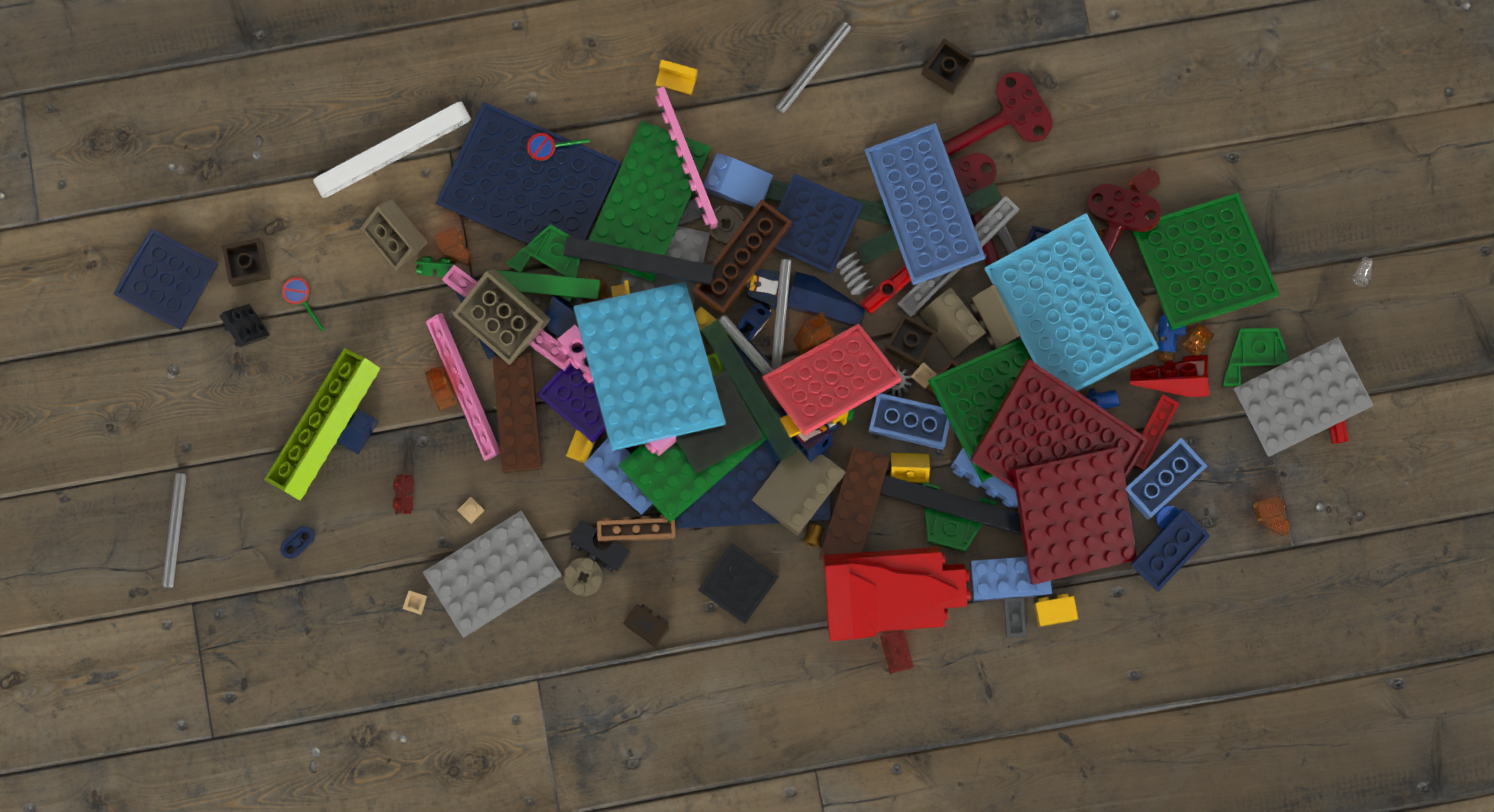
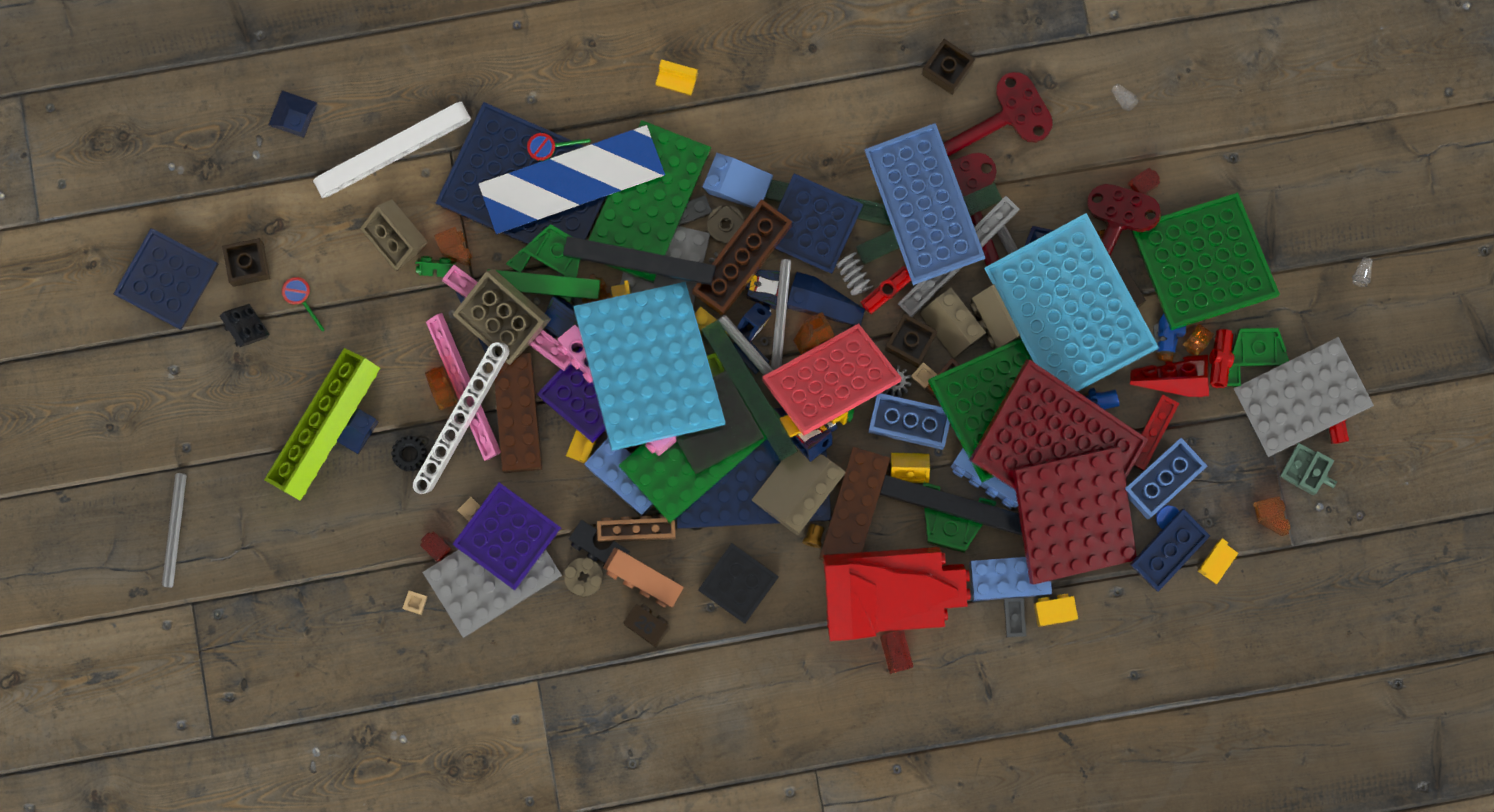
dark blue plate [280,526,315,559] -> none
clear red hinge [393,474,414,514] -> none
bright pink plate [655,86,718,230] -> none
light grey axle [776,22,851,113] -> none
none -> dark blue slope [268,90,318,138]
none -> black tyre [391,436,427,472]
none -> white beam [413,342,509,494]
none -> clear red brick [420,531,452,562]
none -> dark purple plate [452,482,561,590]
none -> sticker [479,125,665,234]
none -> nougat brick [603,548,684,608]
none -> clear cone [1111,83,1139,111]
none -> yellow panel [1198,538,1238,585]
none -> red piece [1209,329,1234,388]
none -> sand green plate [1279,443,1337,495]

